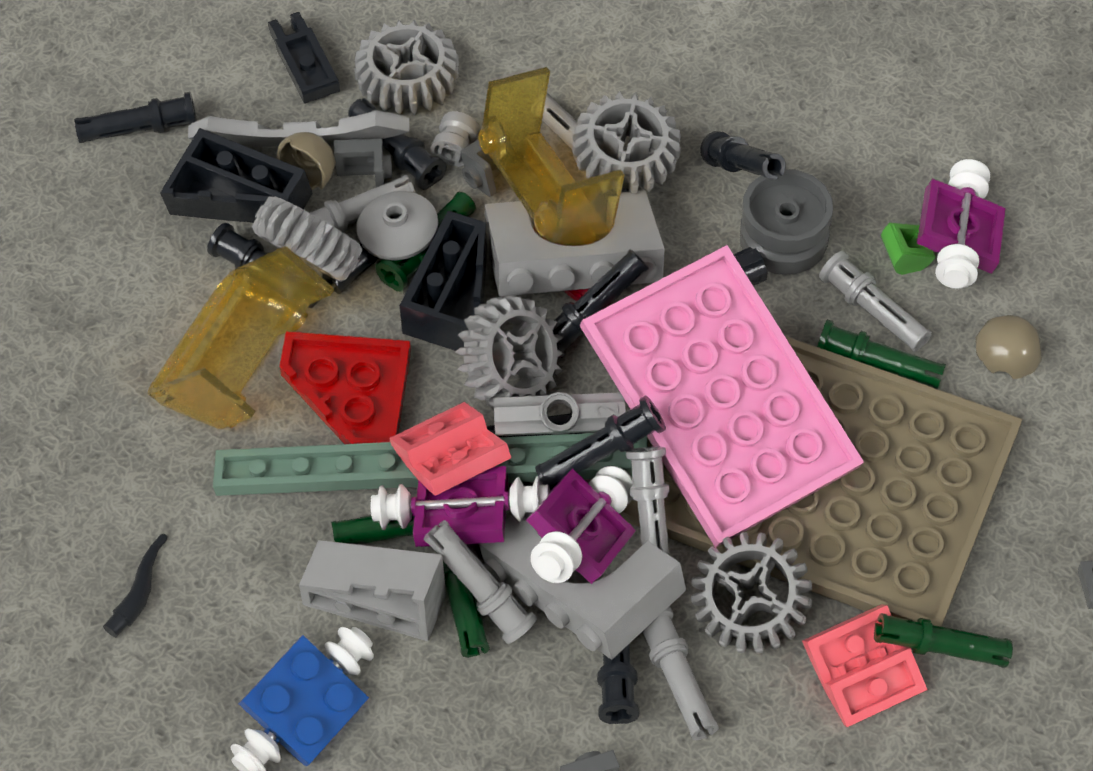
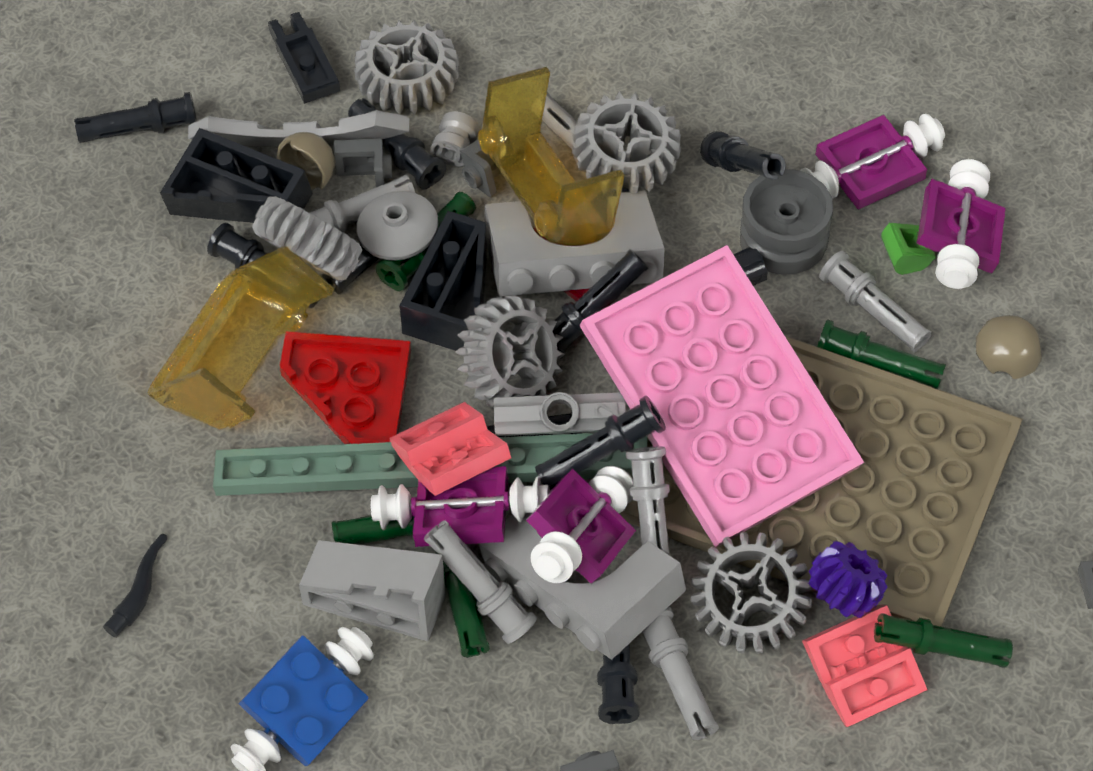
none -> magenta plate [800,114,945,210]
none -> dark purple gear [808,541,888,618]

